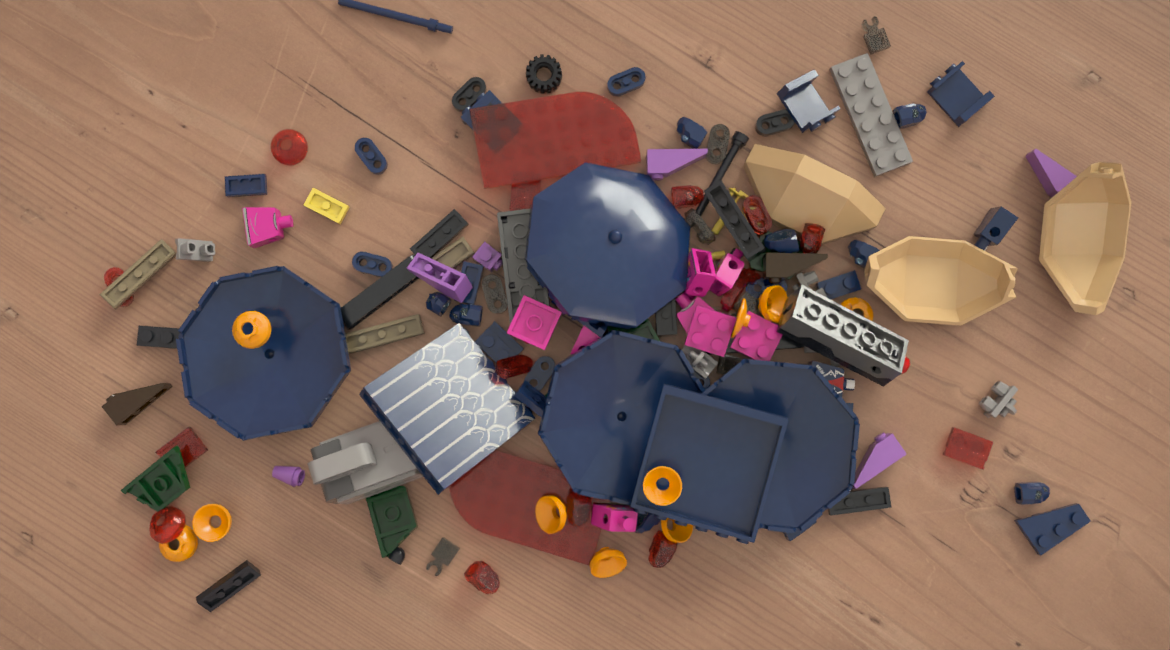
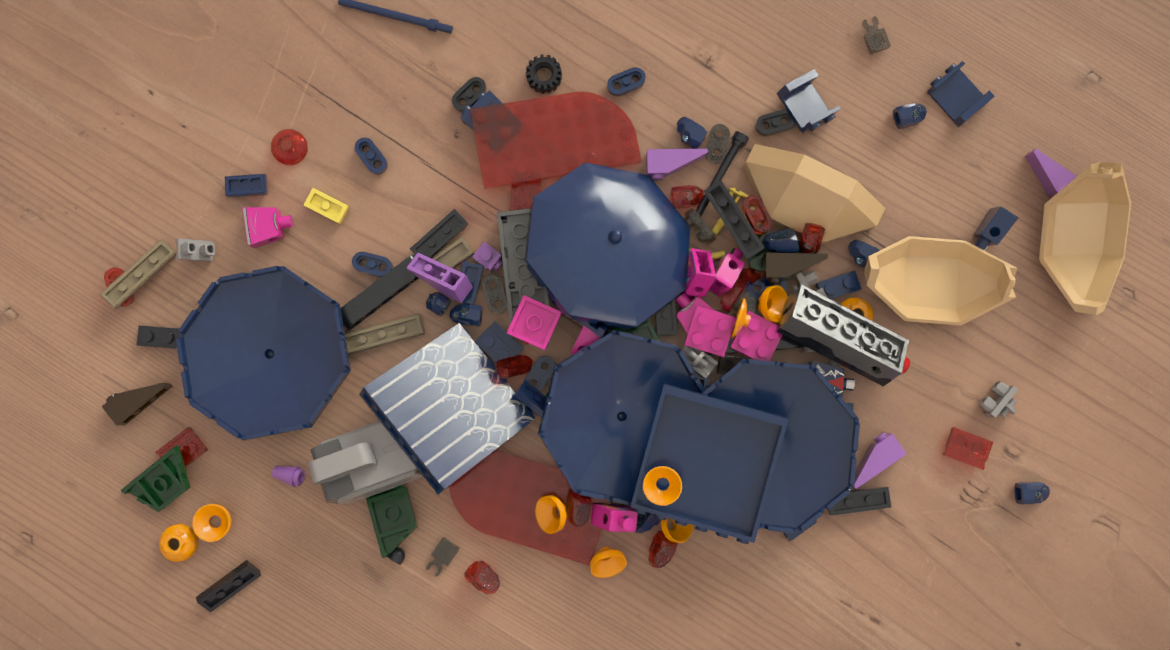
clear red piece [149,506,186,544] -> none
light orange piece [232,311,271,349] -> none
light grey plate [830,53,913,177] -> none
dark blue wing [1014,503,1091,556] -> none

